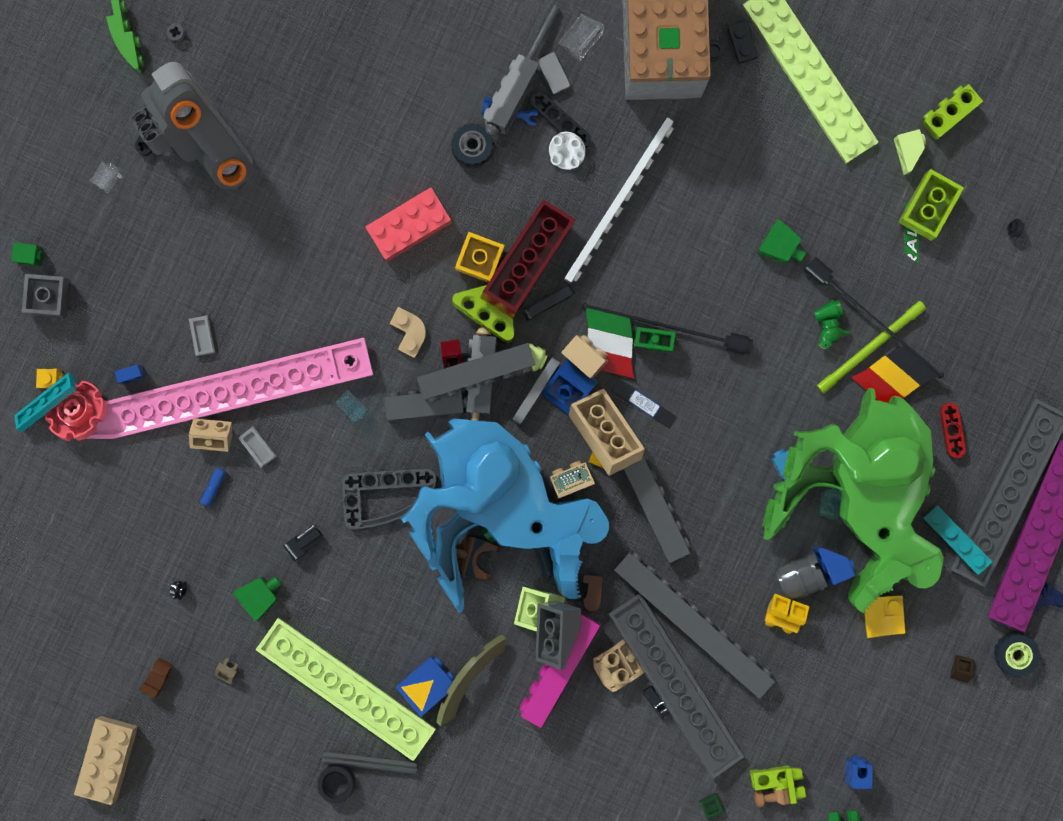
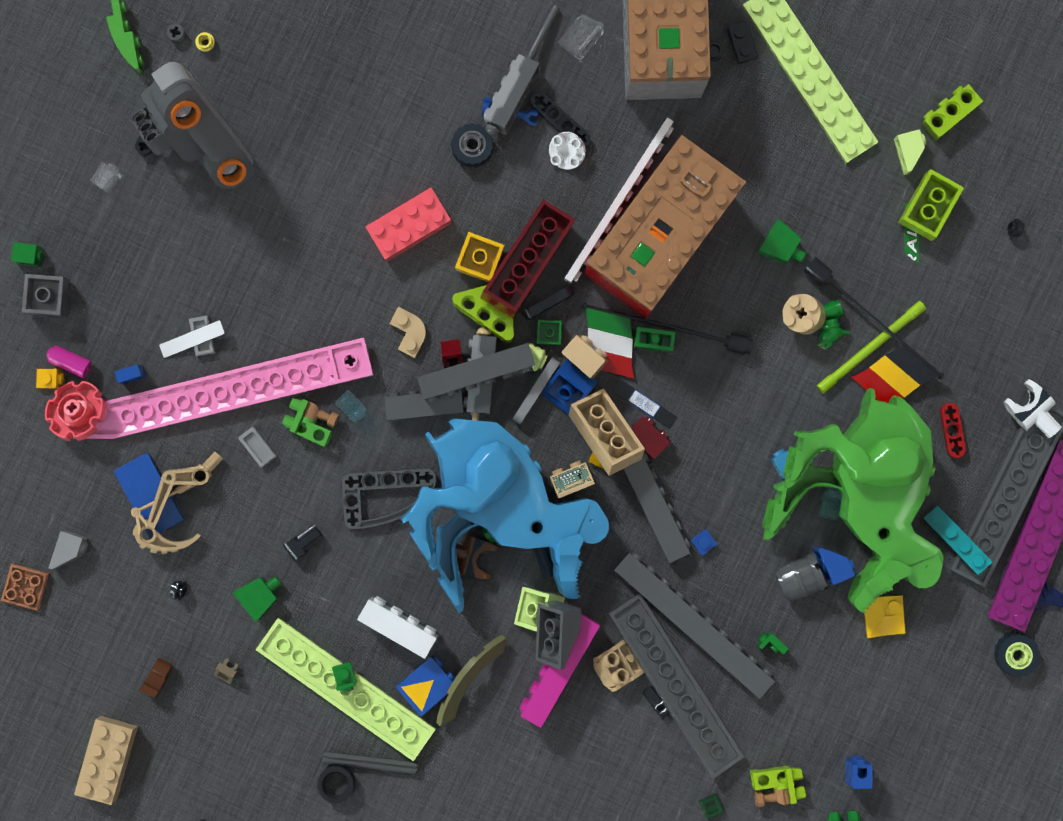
teal plate [14,373,77,432] -> none
tan brick [189,419,233,452] -> none
blue piece [200,468,227,507] -> none
light grey tile [537,52,570,95] -> none
reddish brown leg [583,574,603,611] -> none
yellow hips [765,594,809,634] -> none
dark brown slope [950,655,975,683] -> none
none -> nougat tile [1,563,50,611]
none -> dark pink brick [46,345,92,378]
none -> light grey slope [48,531,88,569]
none -> blue tile [114,453,185,538]
none -> tan piece [131,451,223,554]
none -> white sticker [159,320,224,358]
none -> light yellow plate [195,32,215,52]
none -> bright green hips [282,398,340,448]
none -> green bracket [332,661,358,693]
none -> white brick [357,596,438,659]
none -> green piece [537,320,562,346]
none -> medium nougat piece [584,135,746,319]
none -> dark red brick [631,416,670,459]
none -> blue plate [690,529,717,556]
none -> green bracket [757,631,789,655]
none -> tan brick [783,294,826,335]
none -> white connector [1003,379,1062,438]

